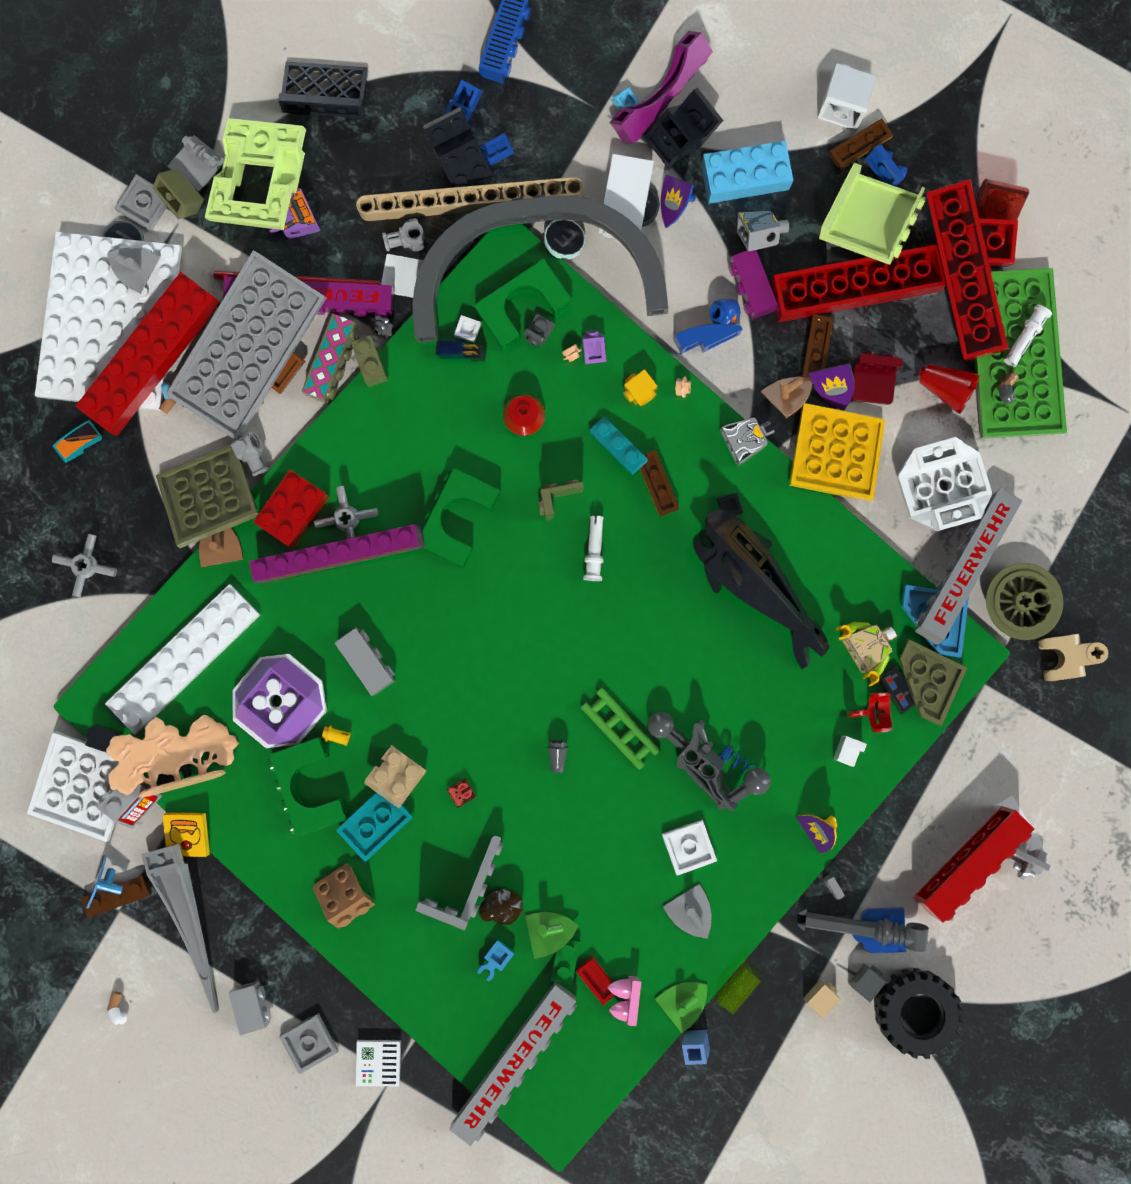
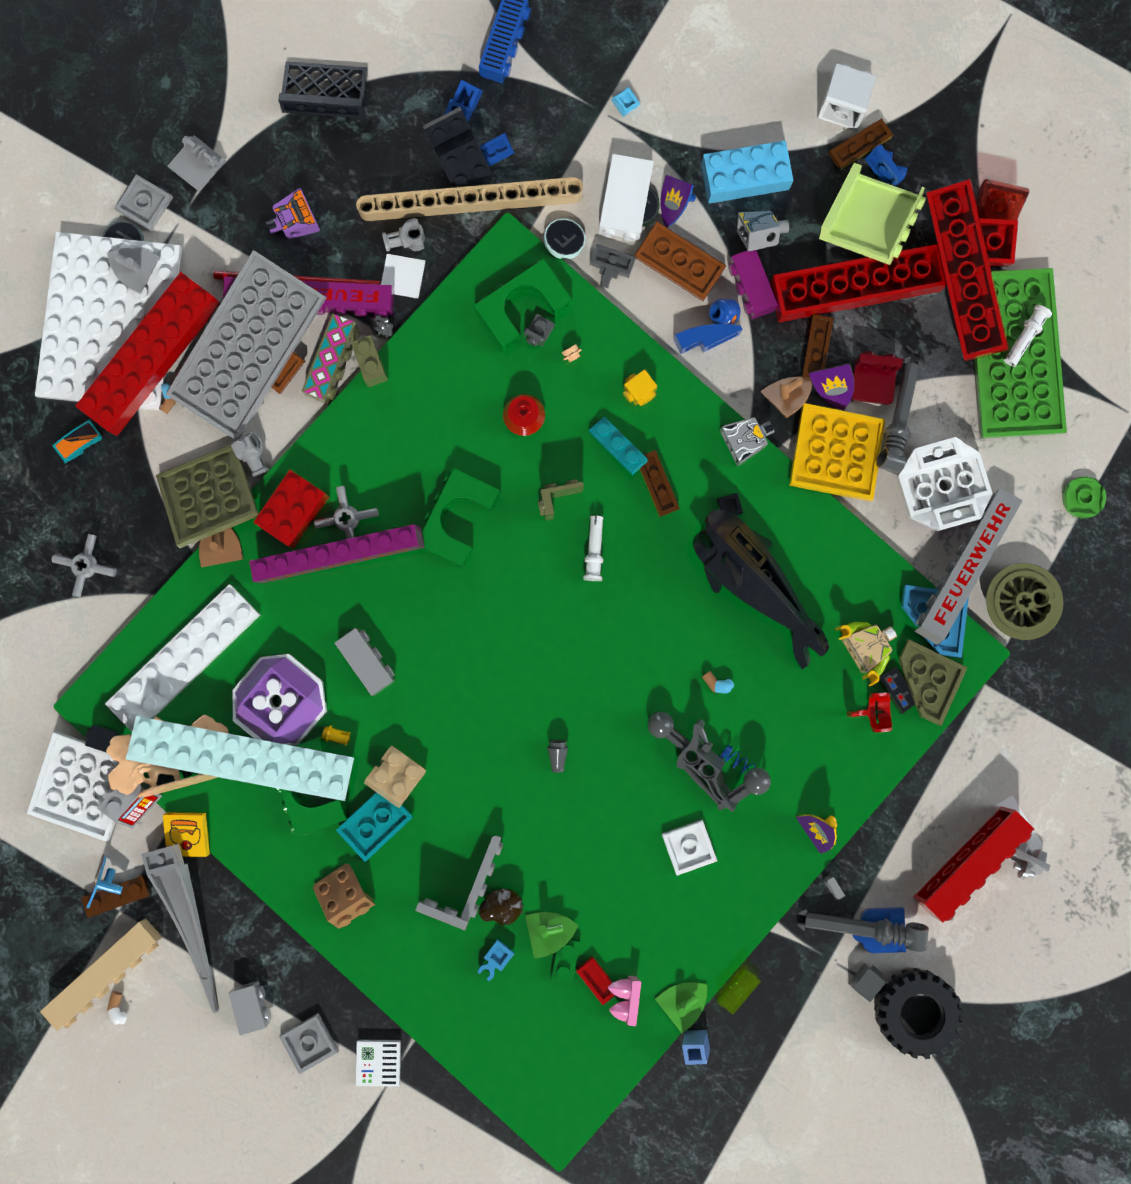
olive brick [152,169,204,219] -> none
yellowish green piece [205,118,306,230] -> none
dark grey arch [413,195,668,343] -> none
piece [435,341,487,361] -> none
clear red tile [447,778,476,808] -> none
light grey brick [450,982,577,1146] -> none
white plate [454,315,482,344] -> none
bright green bar [581,688,661,770] -> none
medium lavender bracket [582,330,606,364] -> none
magenta arch [609,31,713,144] -> none
black bracket [644,88,724,169] -> none
light grey shield [663,884,712,938] -> none
light nougat plate [675,377,691,398] -> none
tan brick [803,980,840,1019] -> none
white panel [833,735,867,767] -> none
red cone [917,364,981,414] -> none
dark grey arm [998,372,1019,404] -> none
tan piece [1038,634,1108,681] -> none
none -> tan brick [40,918,163,1031]
none -> light aqua plate [126,716,354,801]
none -> dark grey hinge [590,244,636,288]
none -> dark orange plate [634,221,727,302]
none -> arm [702,671,734,694]
none -> dark grey piece [876,356,922,474]
none -> bright green tile [1062,476,1106,519]

